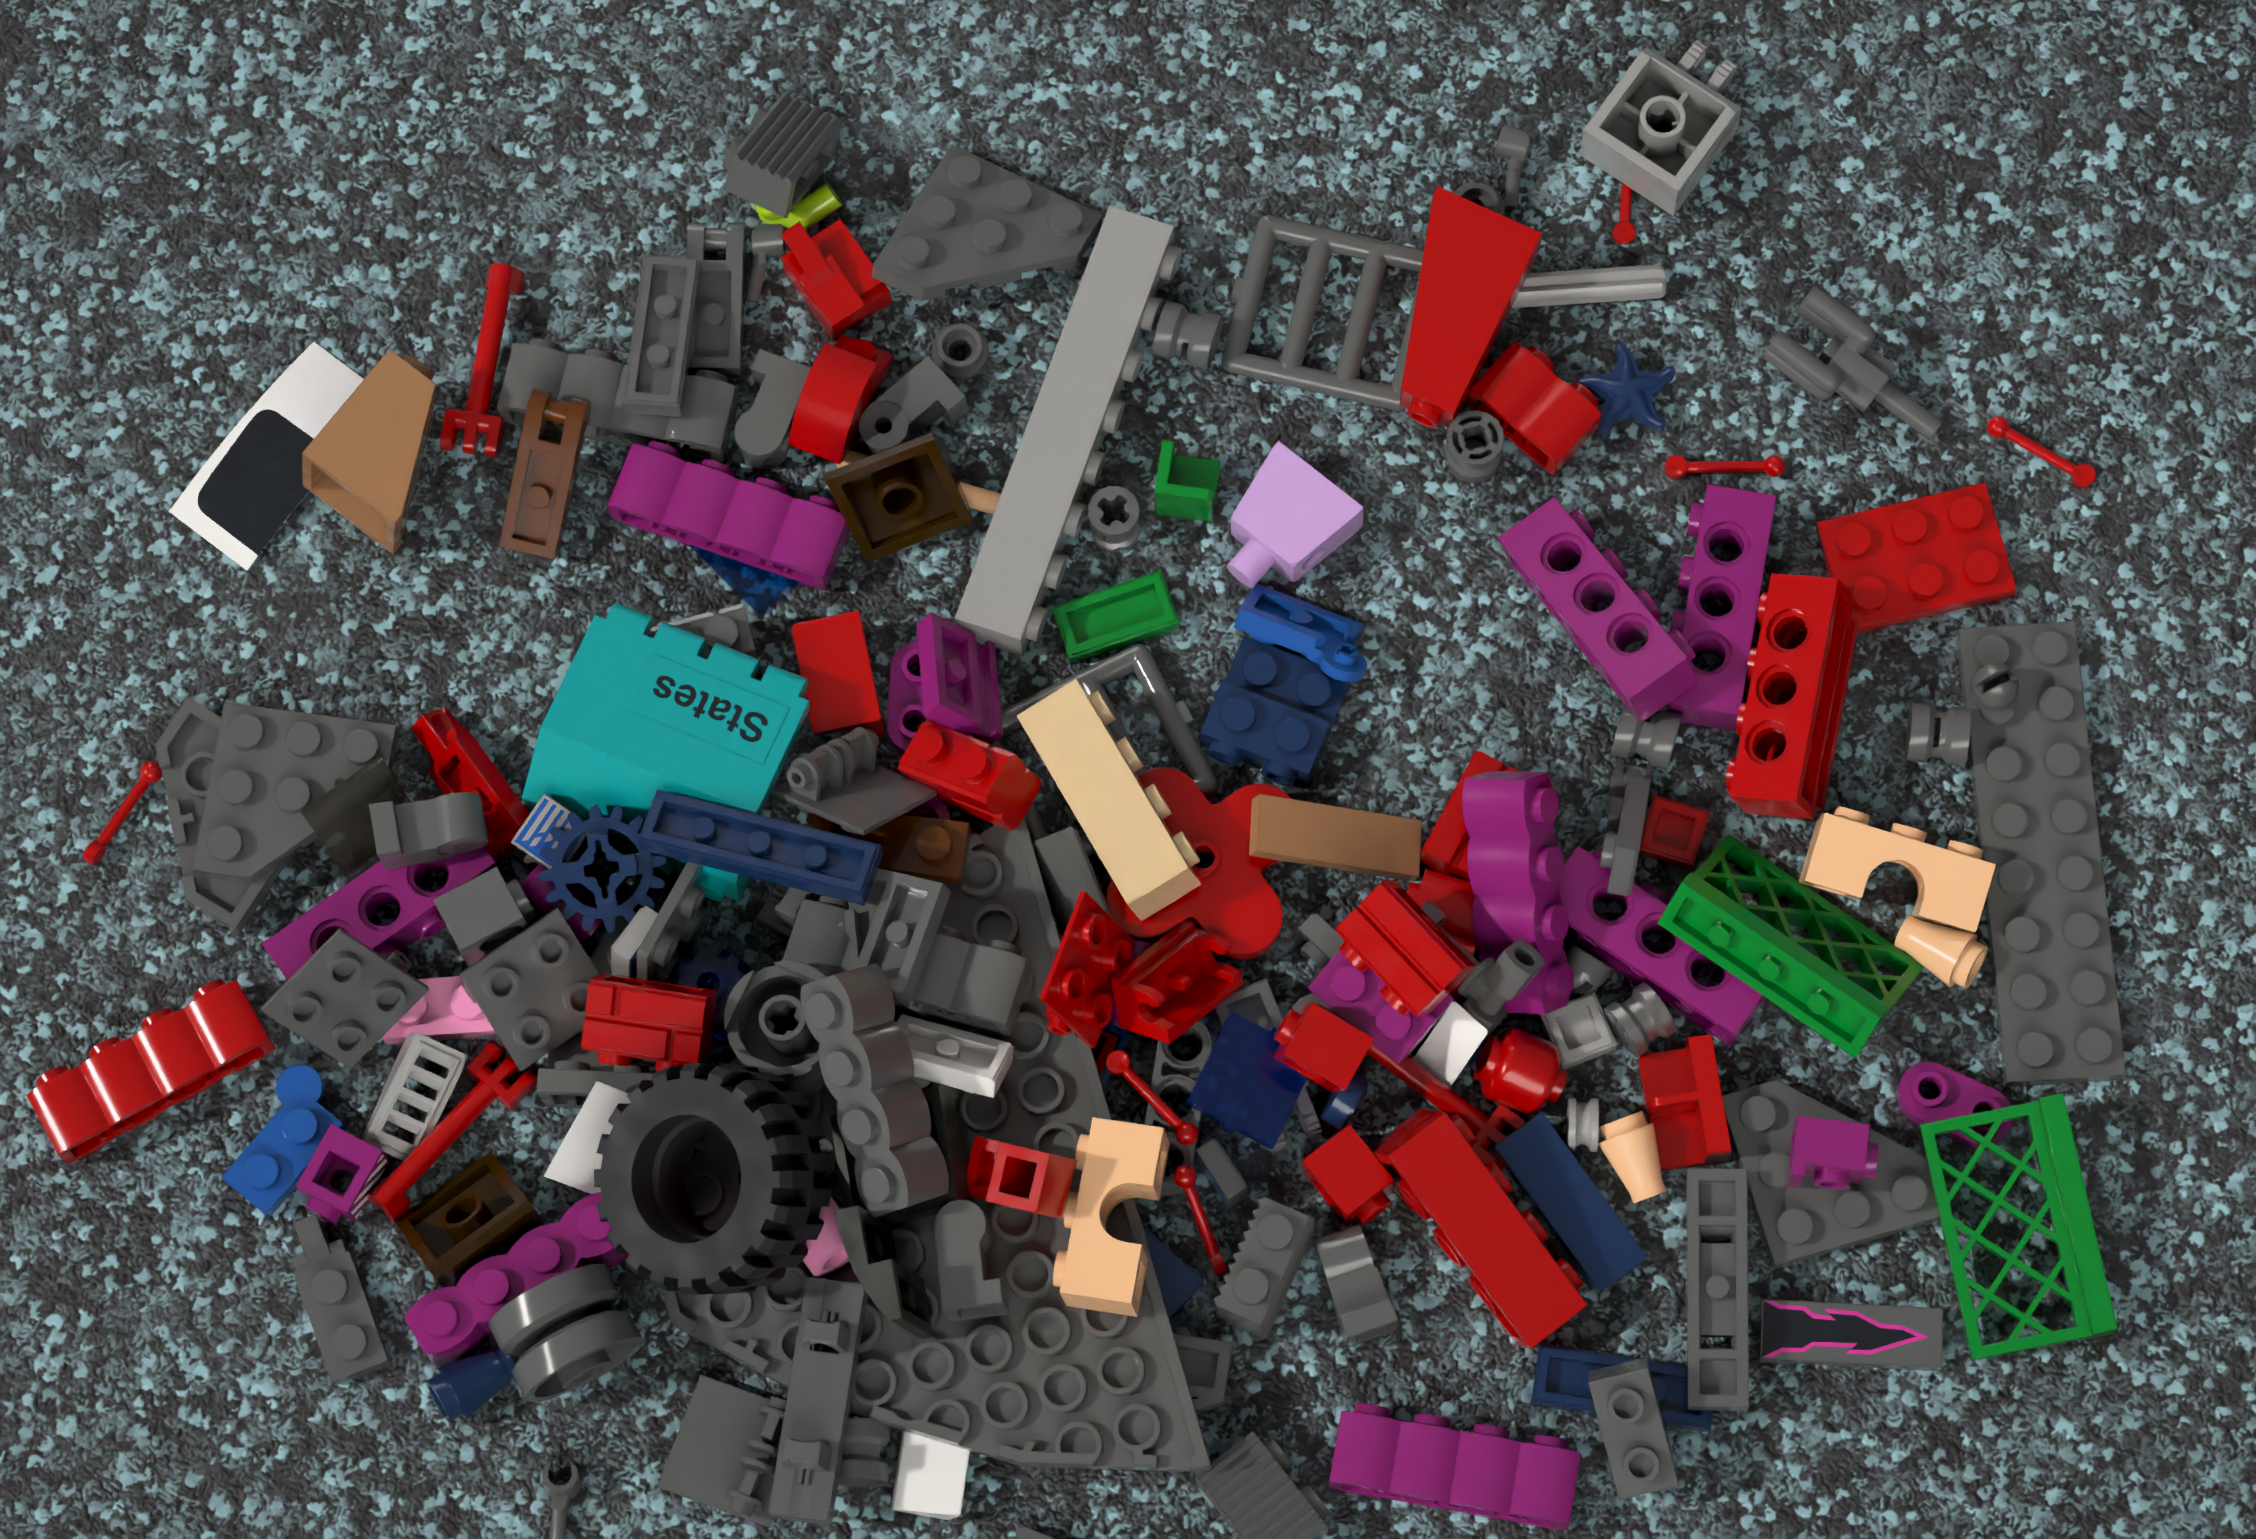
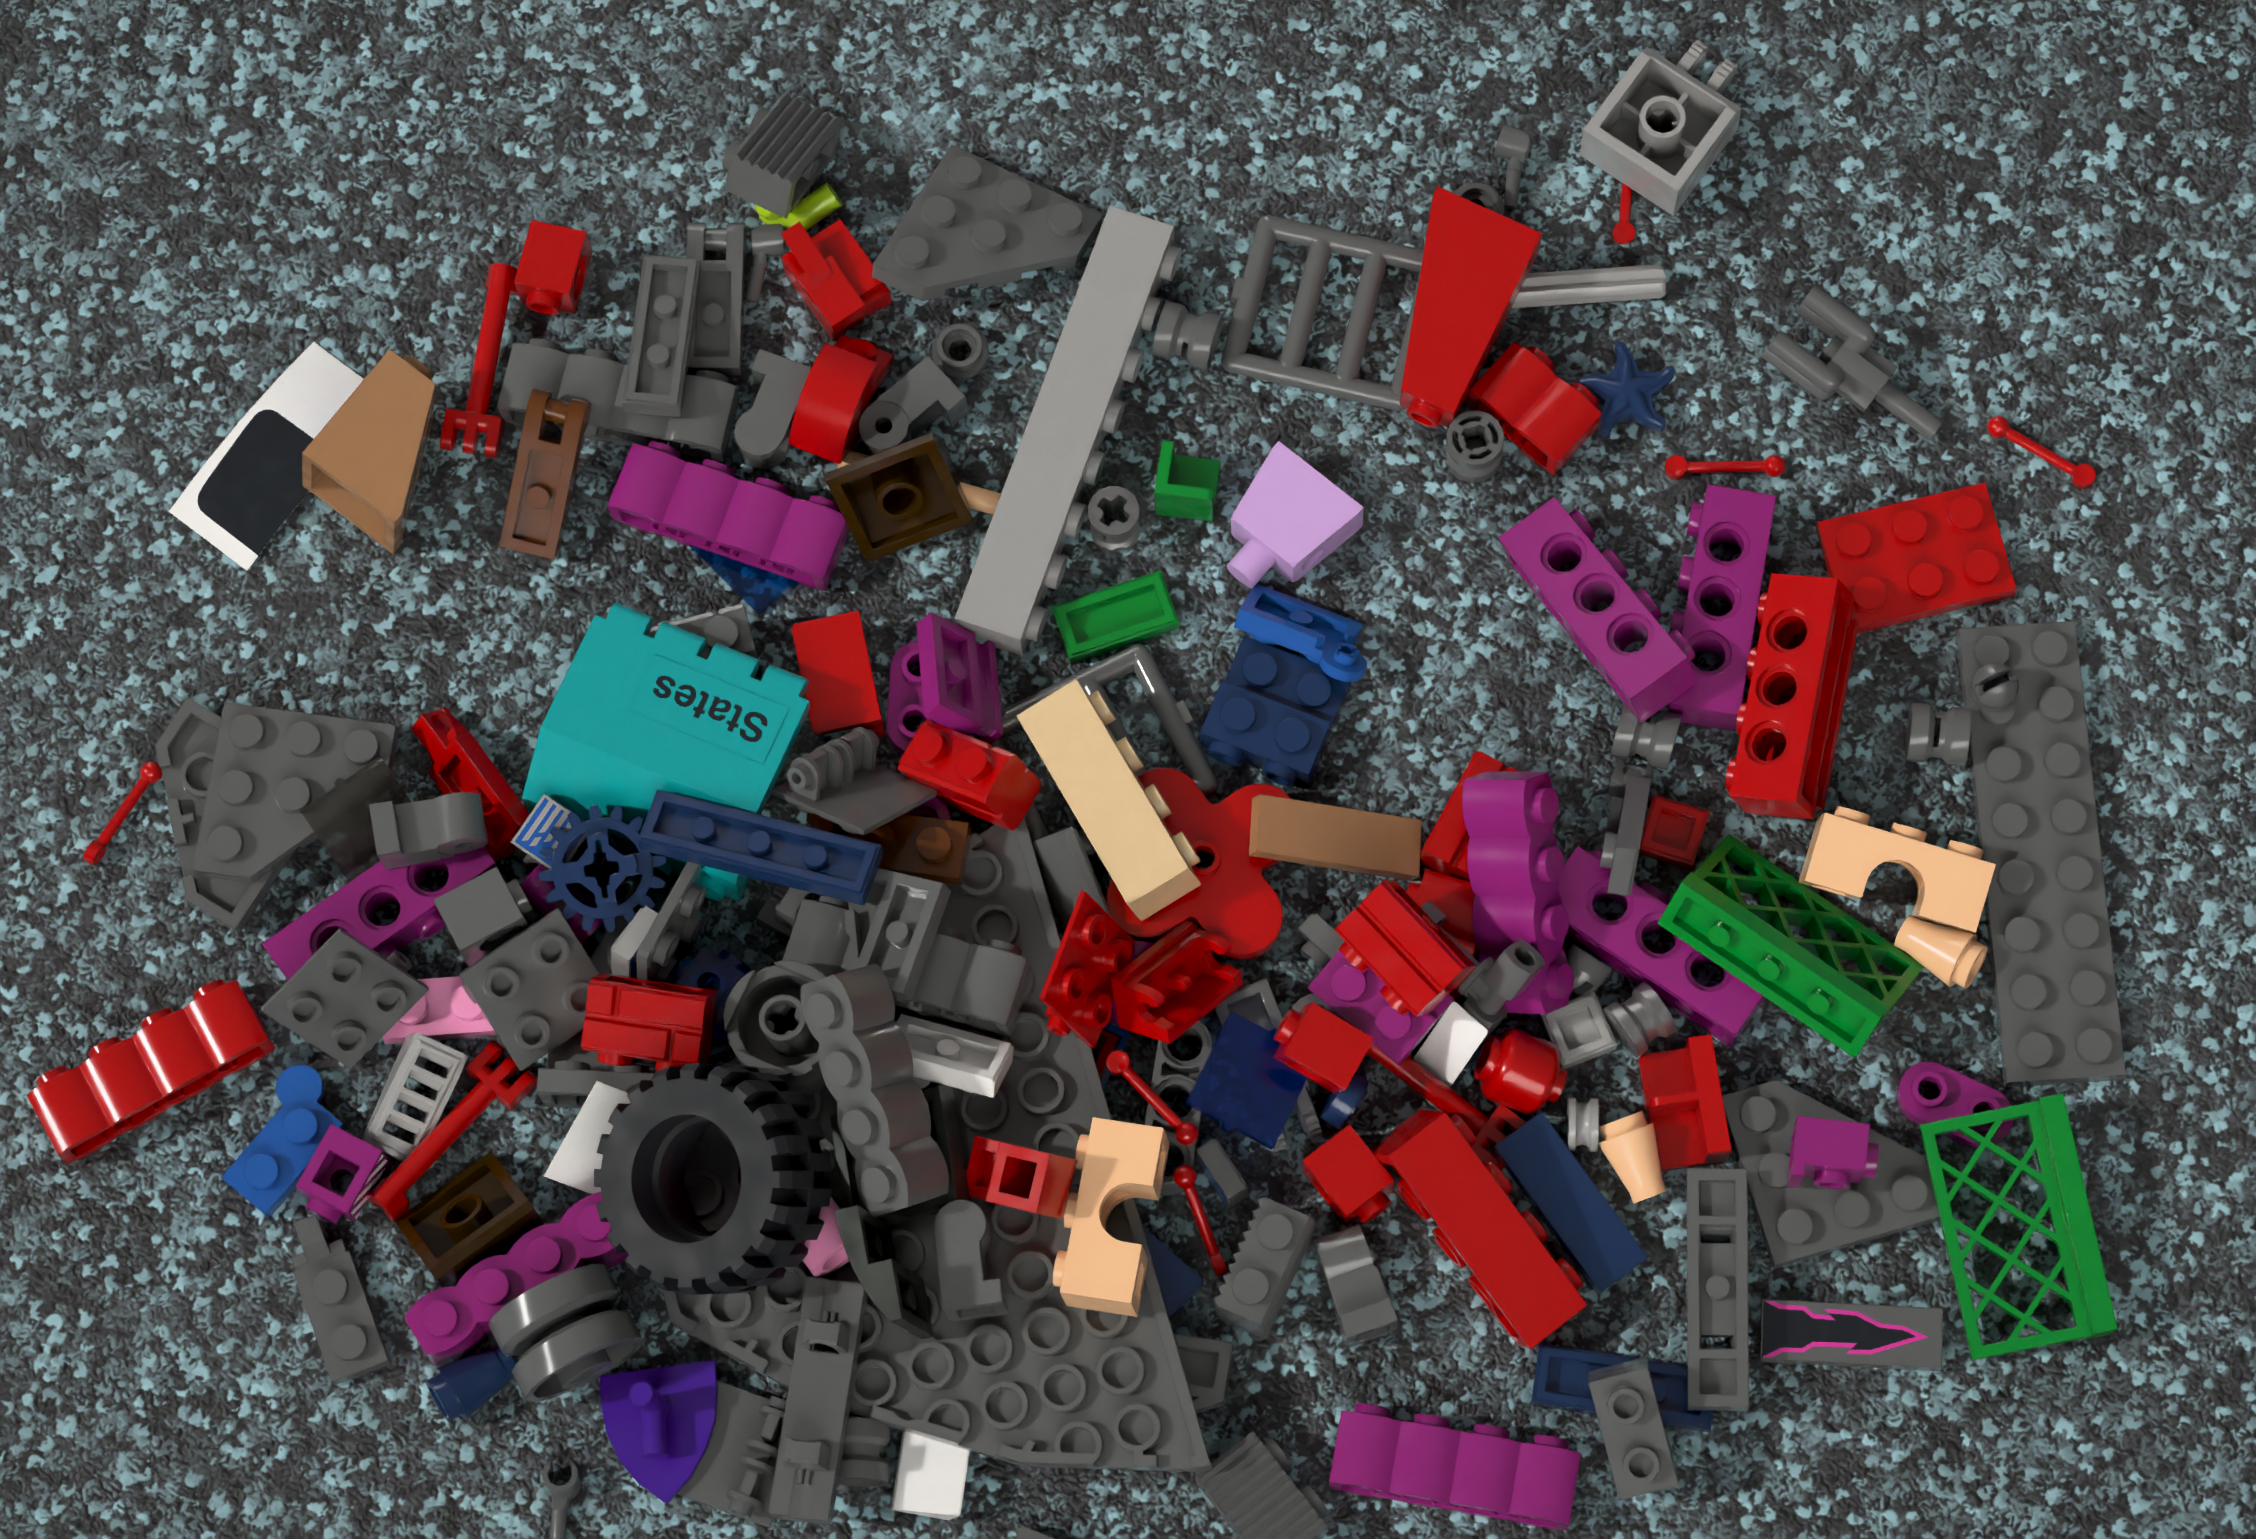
none -> red brick [514,220,593,316]
none -> dark purple shield [599,1360,718,1504]

